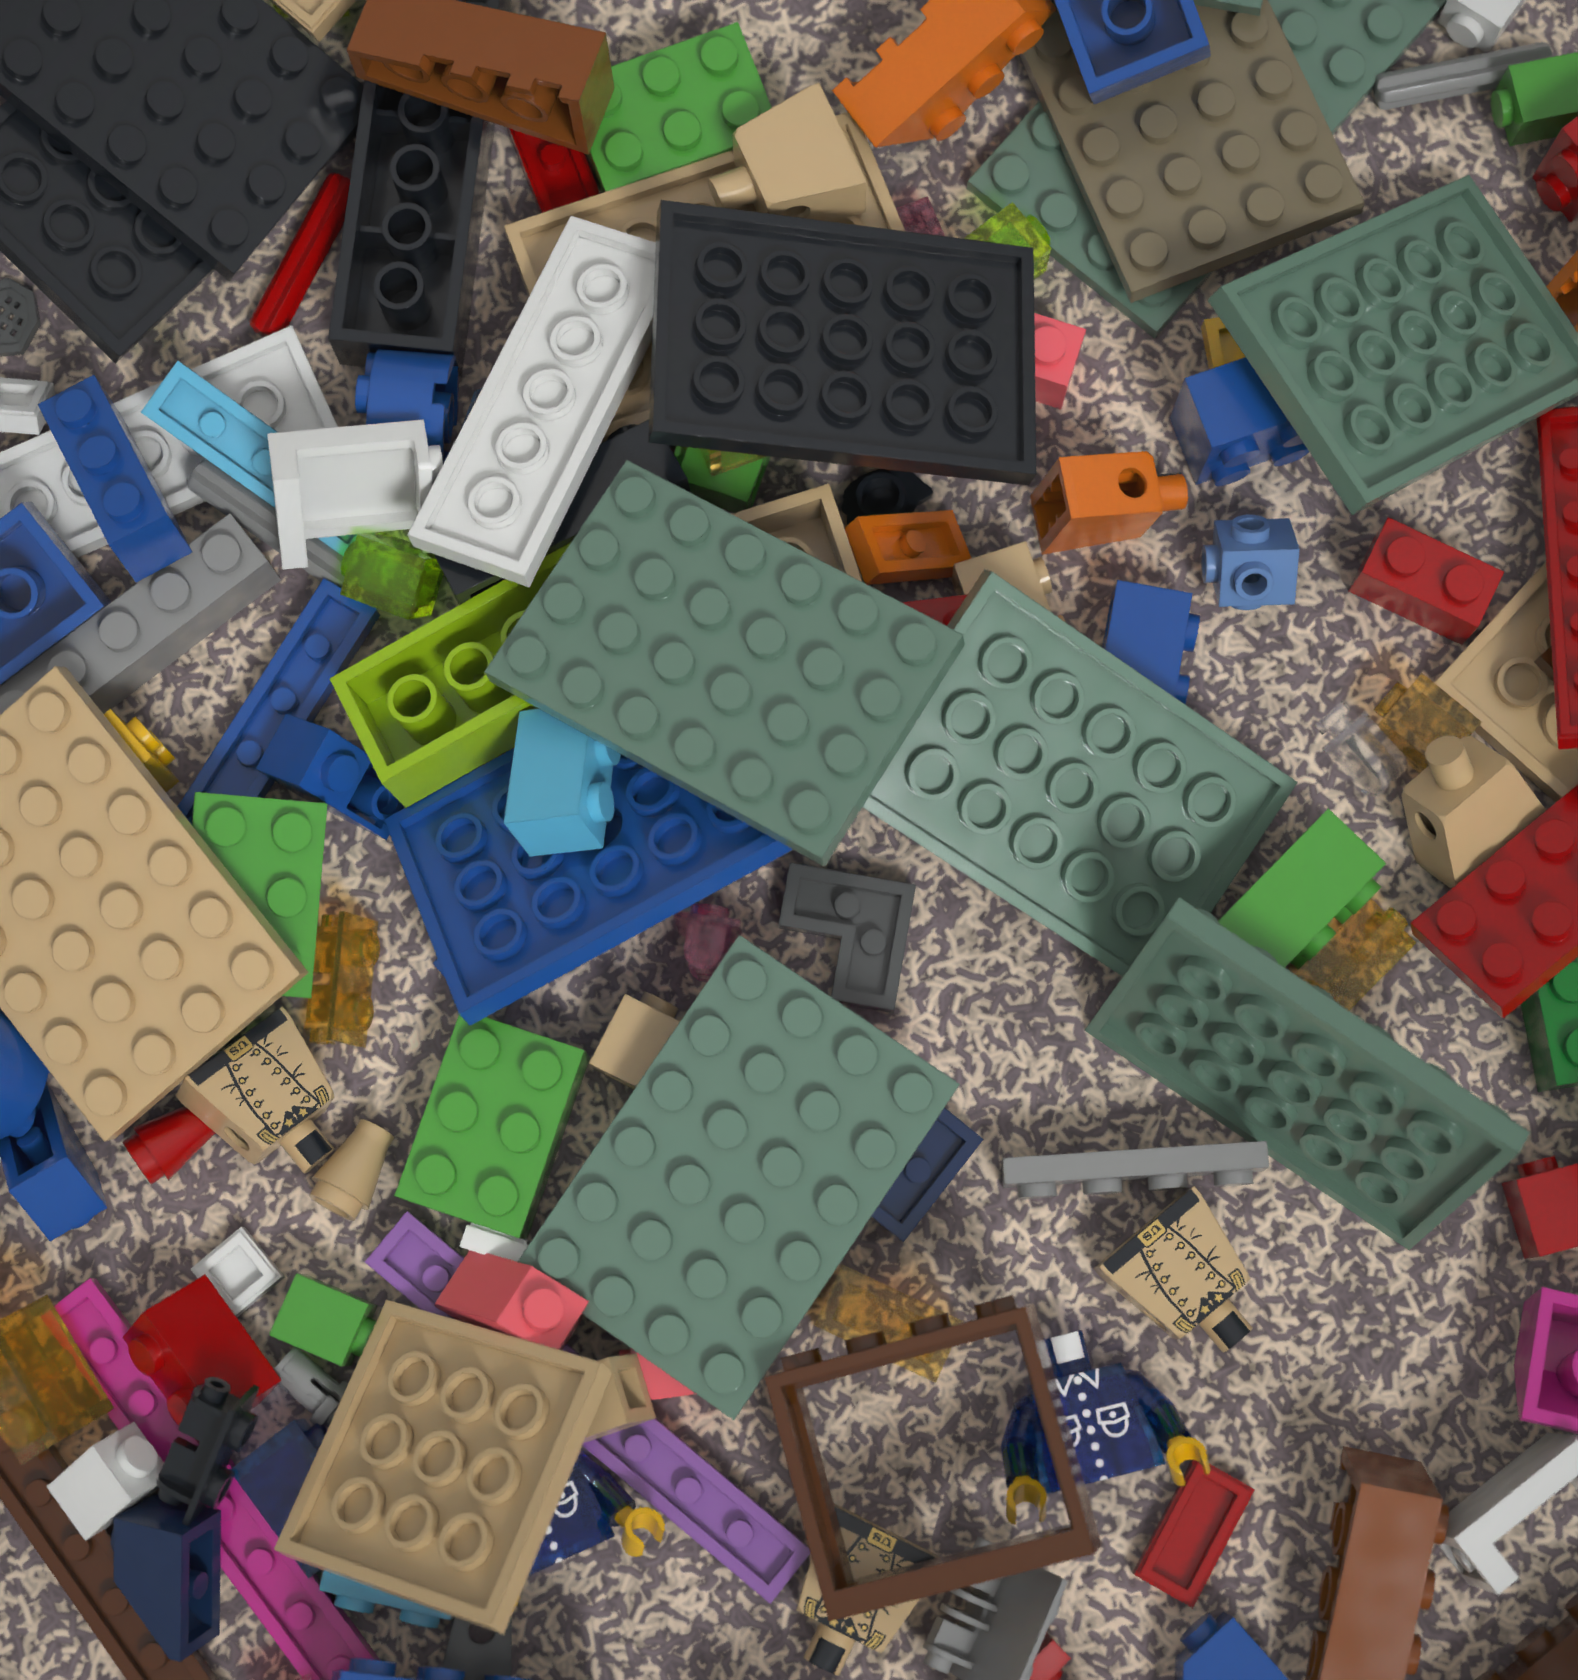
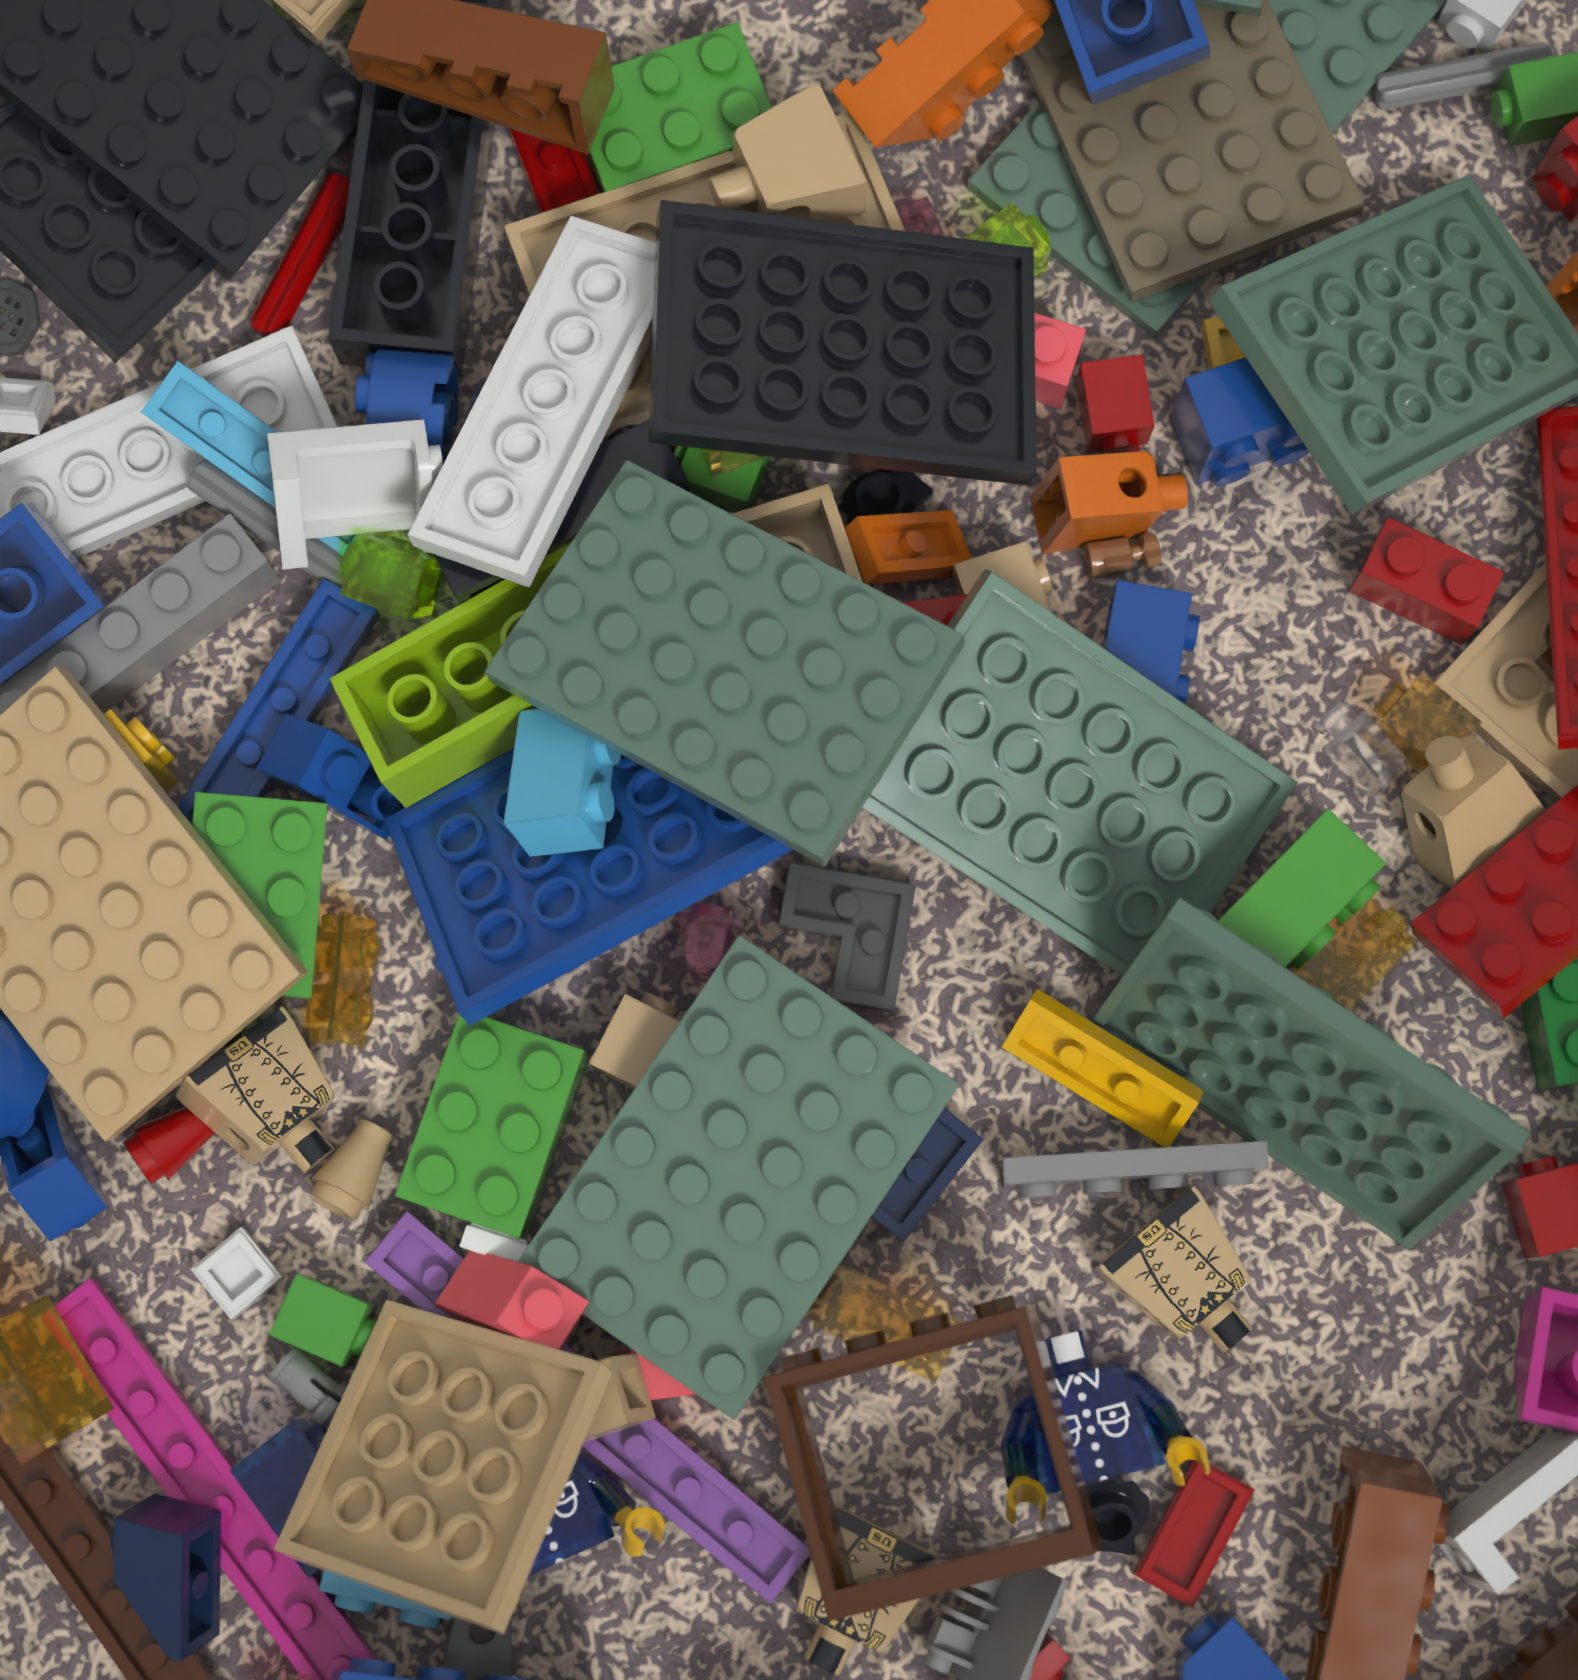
blue brick [38,375,192,583] -> none
white brick [47,1422,164,1541] -> none
red brick [122,1274,282,1444] -> none
black hinge [156,1377,260,1526] -> none
medium blue brick [1201,514,1300,610] -> none
none -> yellow plate [1002,989,1204,1147]
none -> red brick [1075,354,1155,454]
none -> medium nougat piece [1084,533,1161,580]
none -> black animal [1085,1473,1150,1555]

